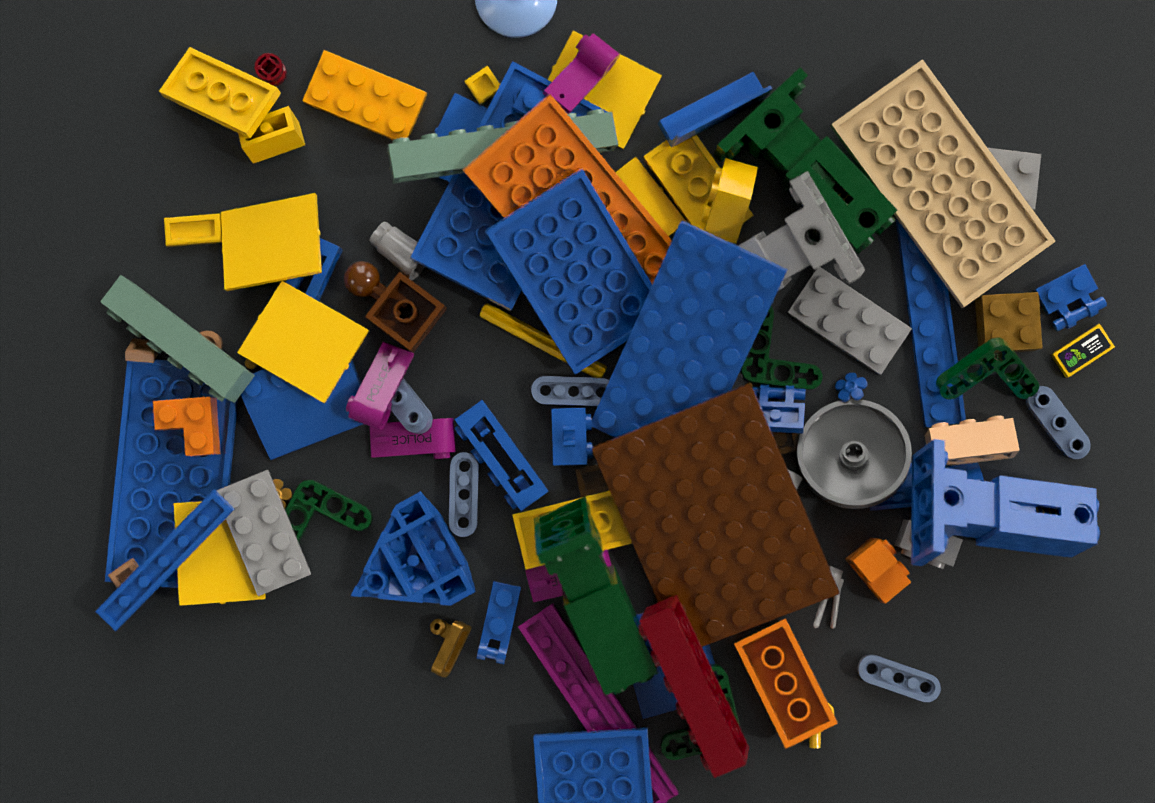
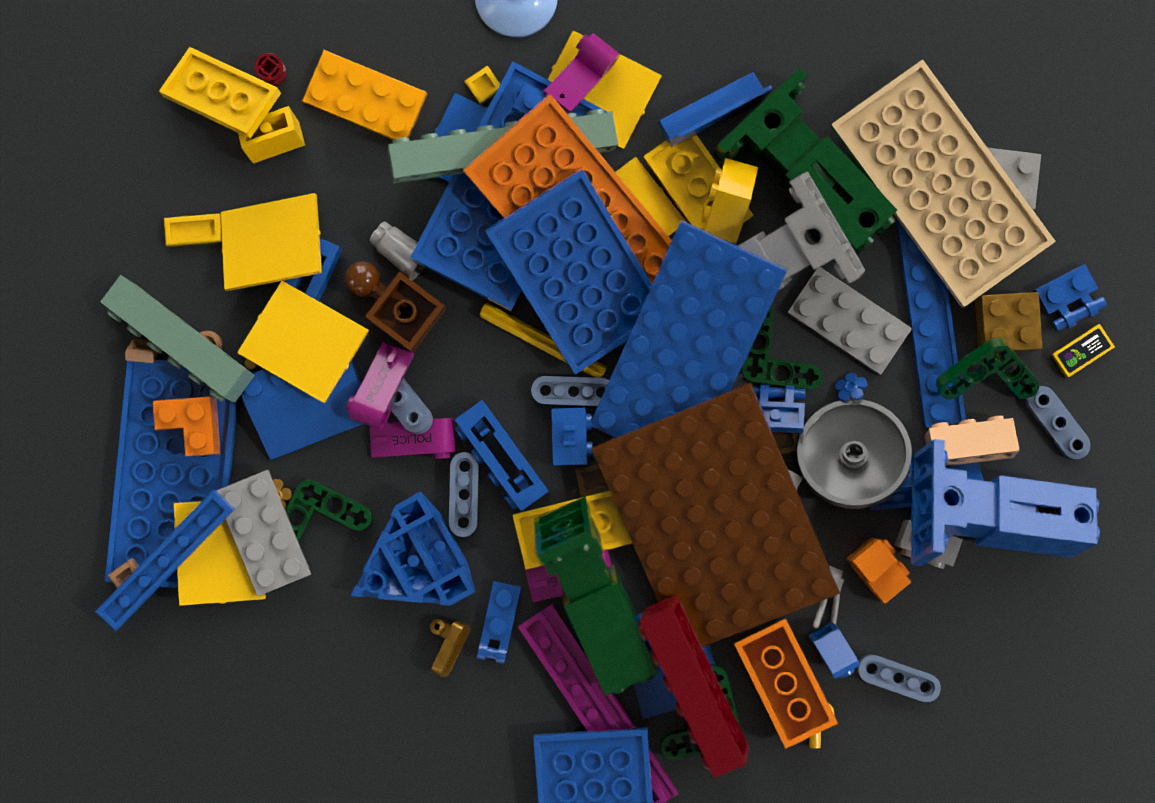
none -> slope [808,622,860,679]

